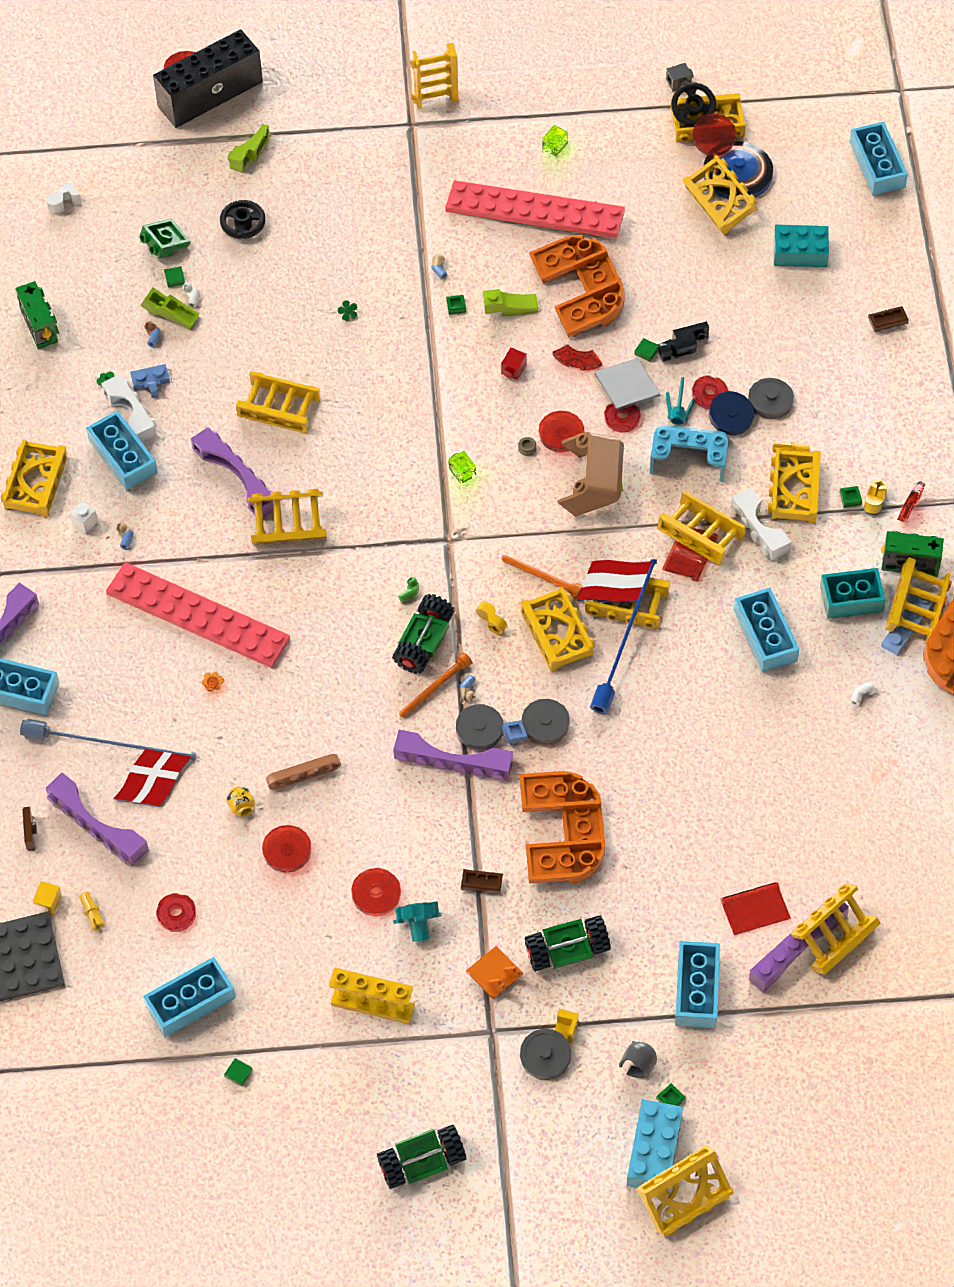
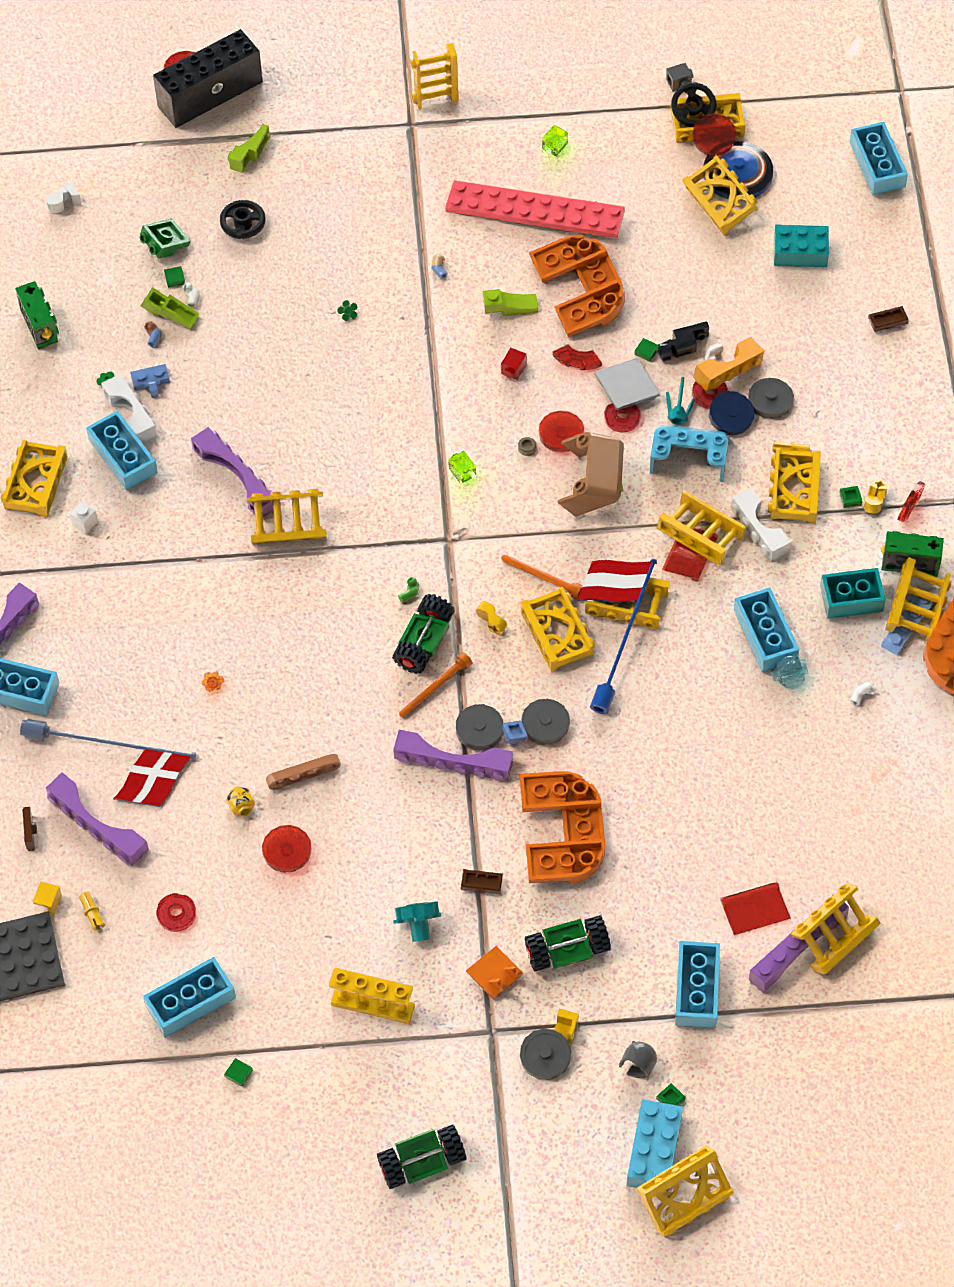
coral plate [106,562,290,668] -> none
arm [116,522,133,550] -> none
yellow fence [236,371,321,434] -> none
clear red wheel [351,868,401,917] -> none
green tile [446,294,466,315] -> none
arm [460,675,476,702] -> none
none -> light orange arch [693,337,765,391]
none -> white arm [705,343,724,361]
none -> clear light blue plant [771,654,809,689]

